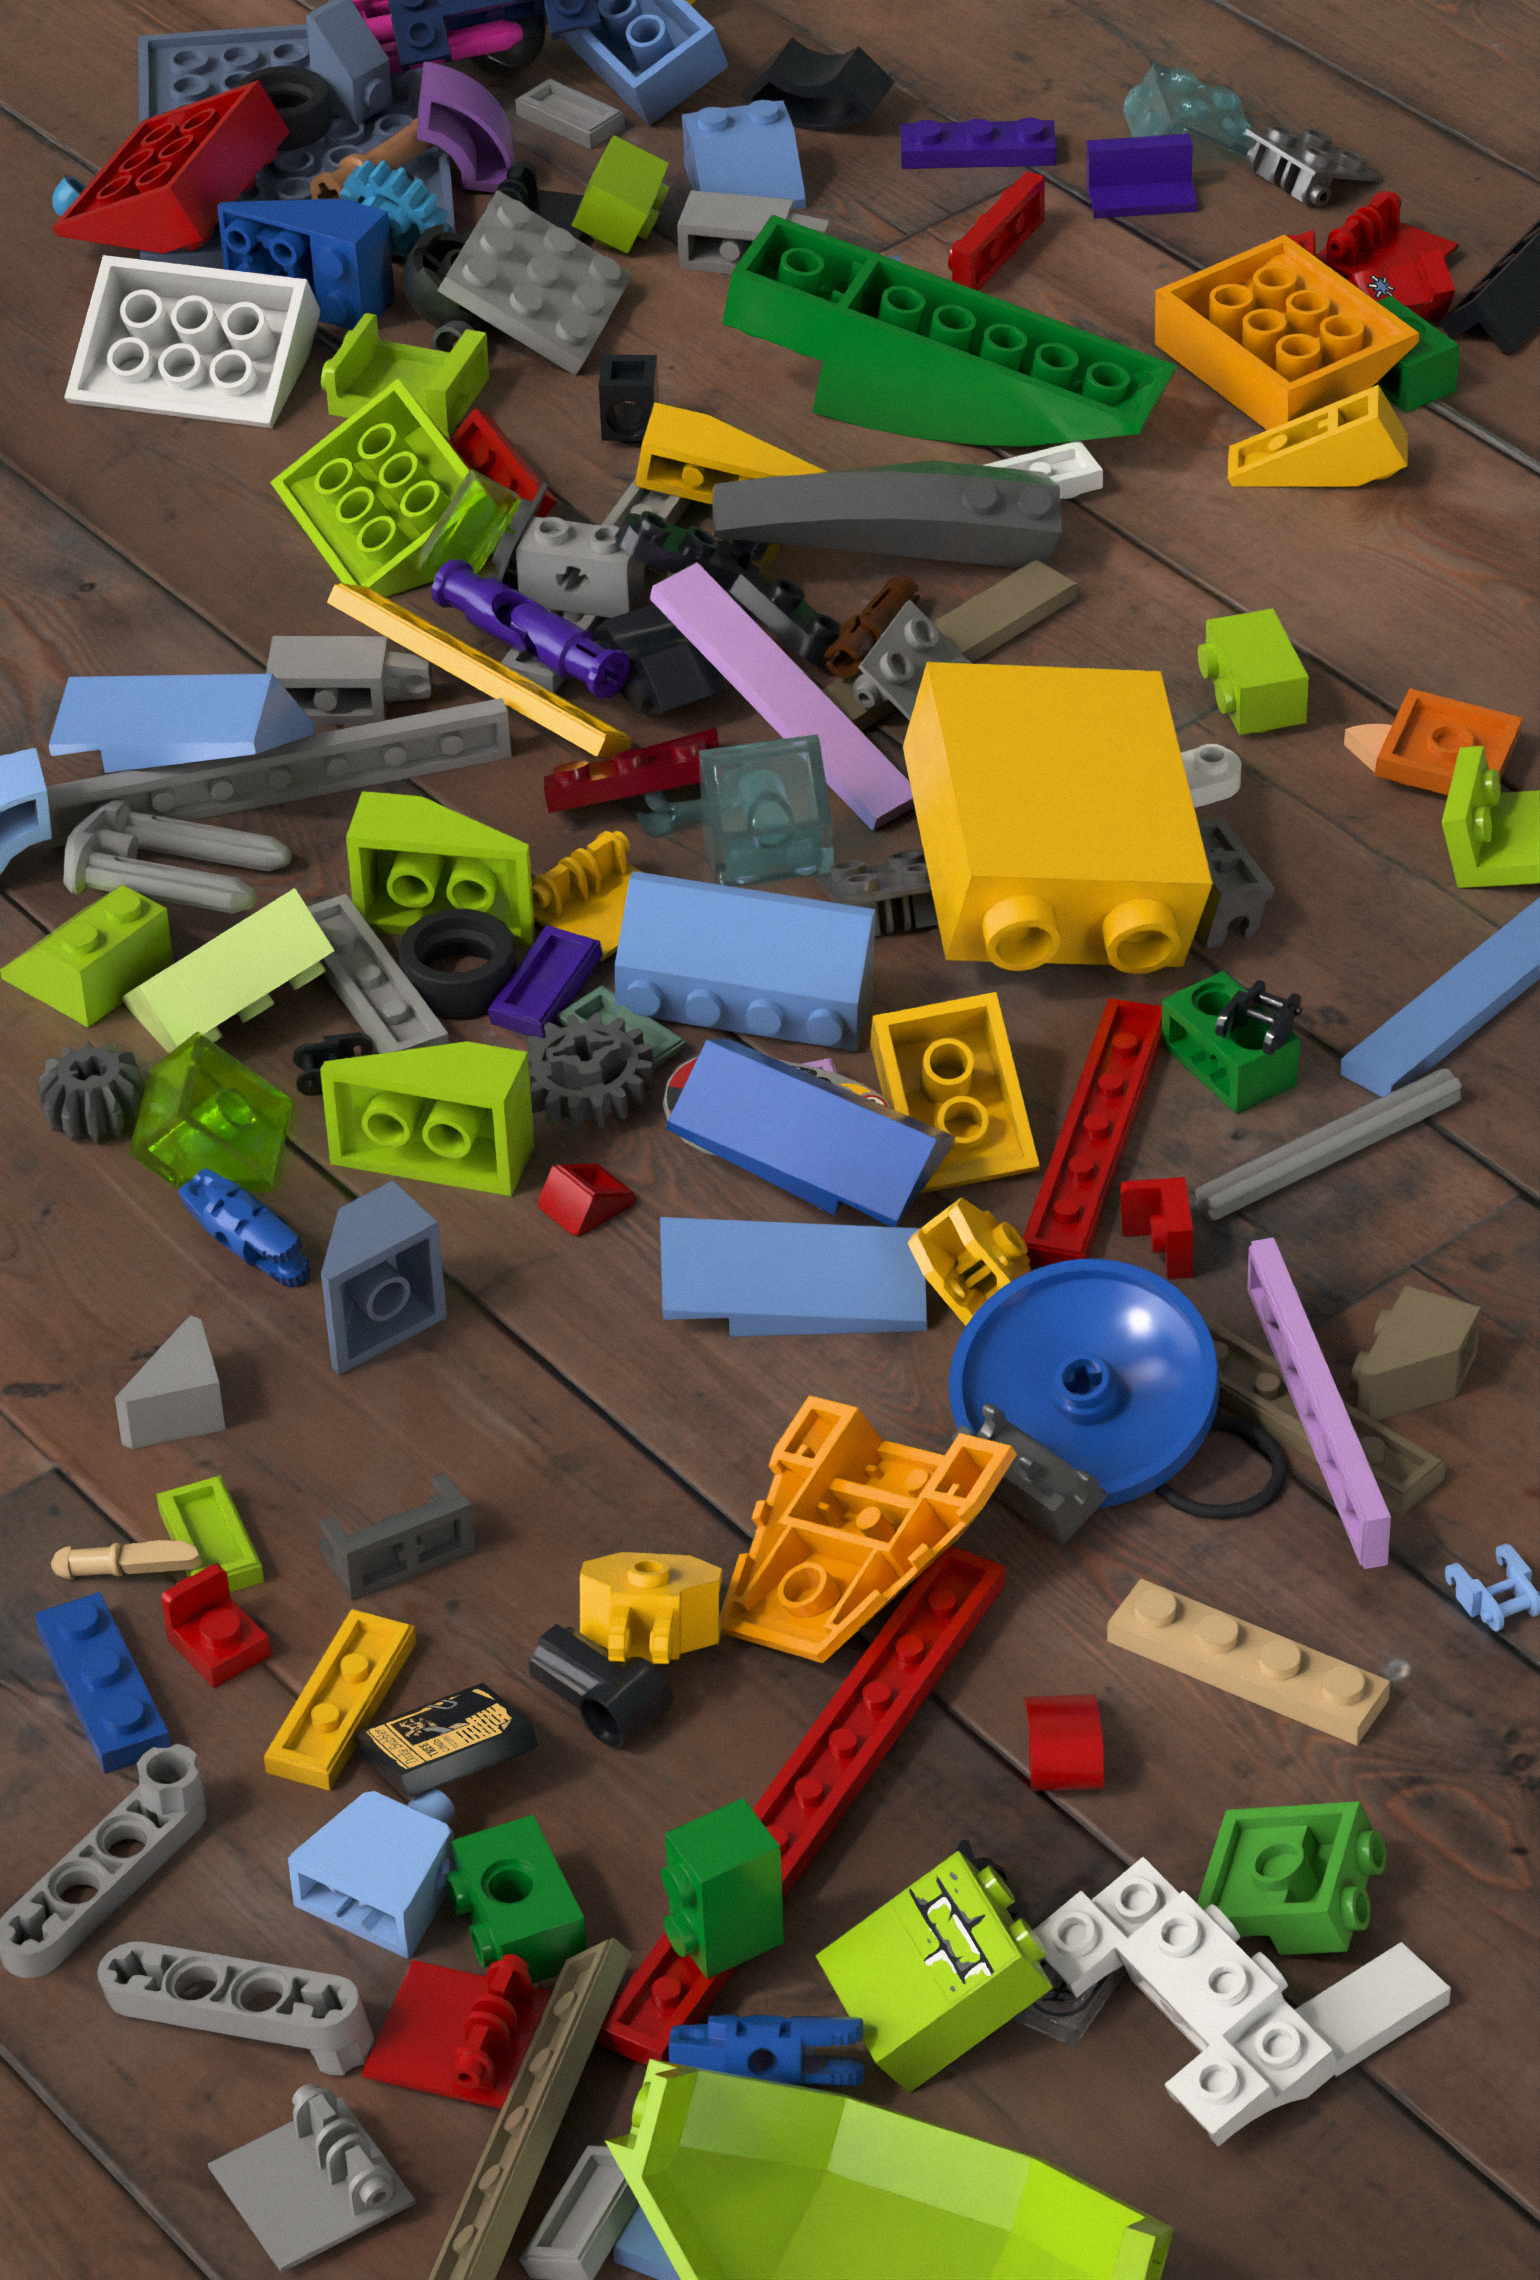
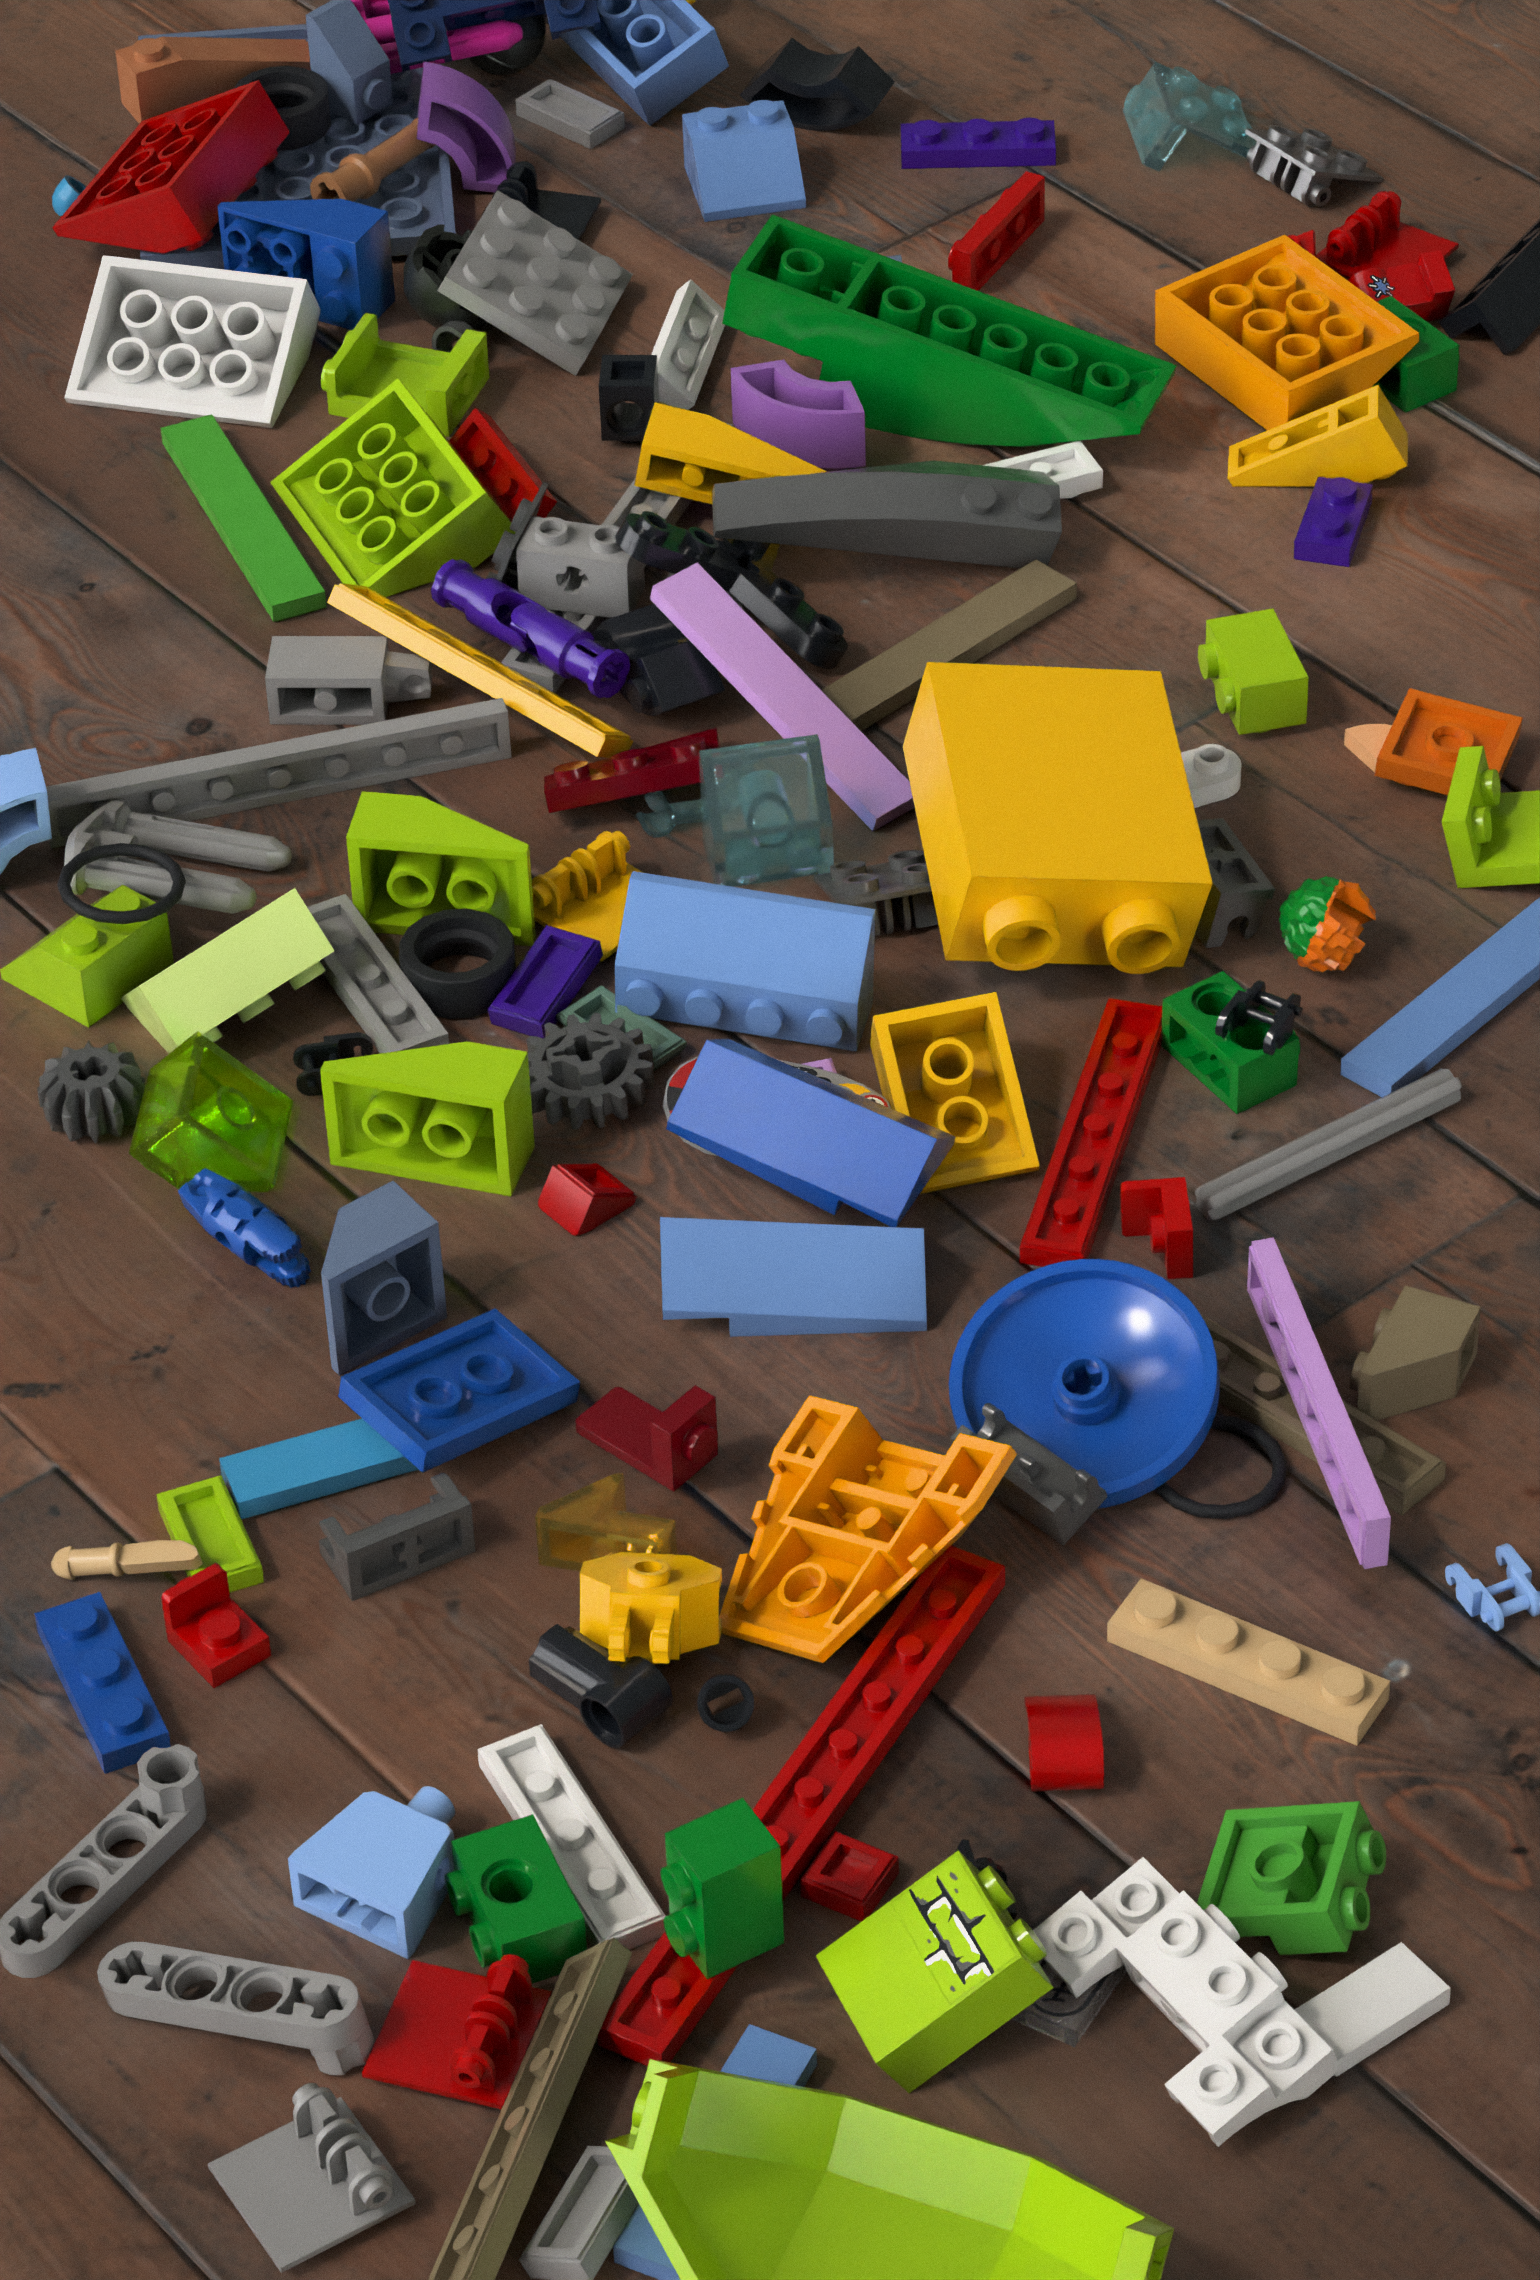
medium blue slope [49,674,315,773] -> none
light grey slope [115,1315,226,1449] -> none
yellow tile [264,1609,417,1791] -> none
dark azure gear [339,160,451,261] -> none
tile [354,1683,538,1798] -> none
clear neon green tile [412,469,522,580] -> none
lime brick [571,135,670,254] -> none
blue hinge [669,2015,864,2086] -> none
light grey hinge [677,190,830,274] -> none
reddish brown pin [825,575,920,678] -> none
light grey hinge [853,600,972,721] -> none
yellow hinge [908,1197,1032,1326] -> none
dark purple panel [1086,134,1197,219] -> none
none -> black piece [57,843,186,924]
none -> nougat slope [115,37,311,124]
none -> bright green tile [161,414,327,622]
none -> dark azure tile [219,1418,419,1520]
none -> blue plate [338,1308,580,1473]
none -> white tile [477,1724,665,1950]
none -> clear yellow slope [535,1473,677,1572]
none -> dark red bracket [575,1385,718,1492]
none -> white plate [651,279,725,410]
none -> black hinge [697,1673,754,1732]
none -> medium lavender brick [731,359,866,472]
none -> red tile [800,1831,899,1922]
none -> piece [1279,876,1376,972]
none -> dark purple plate [1294,477,1373,567]

